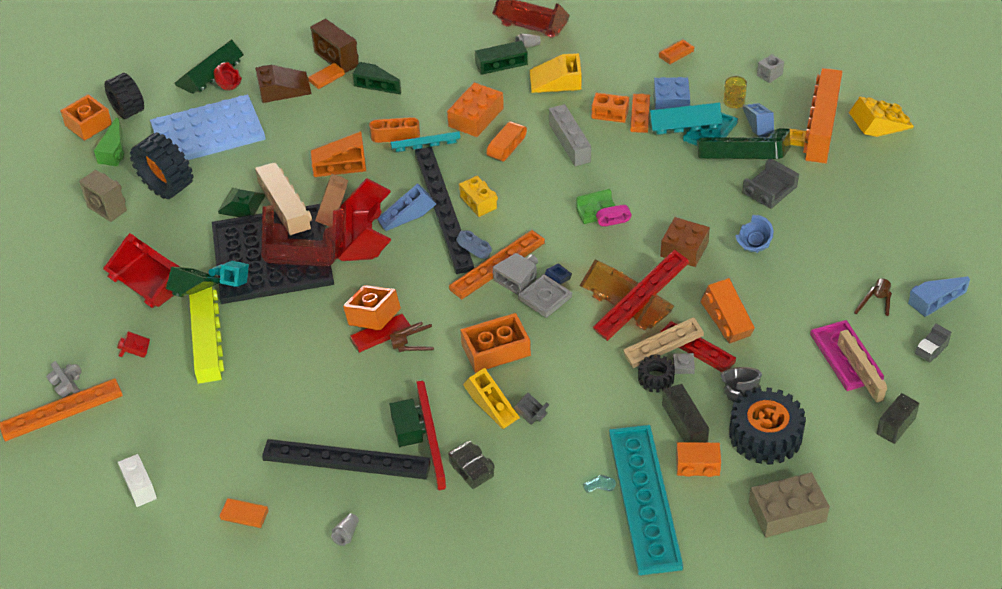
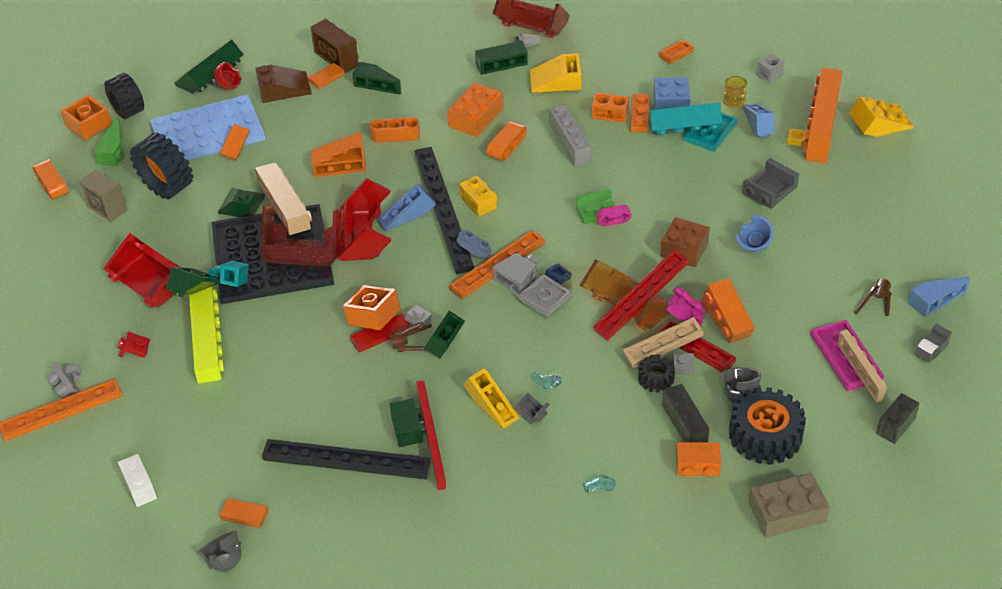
medium nougat slope [315,174,348,227] -> none
light grey cone [331,514,359,546] -> none
teal plate [390,131,461,152] -> none
clear smoke brick [448,441,495,489] -> none
orange brick [460,313,531,373] -> none
teal plate [609,425,683,576] -> none
dark green beam [697,128,791,159] -> none
none -> orange beam [33,160,69,200]
none -> dark grey helmet [197,530,242,573]
none -> orange tile [220,124,250,161]
none -> light grey plate [404,305,432,328]
none -> dark green brick [424,310,465,359]
none -> clear light blue arm [531,371,562,389]
none -> dark pink plate [666,286,706,327]

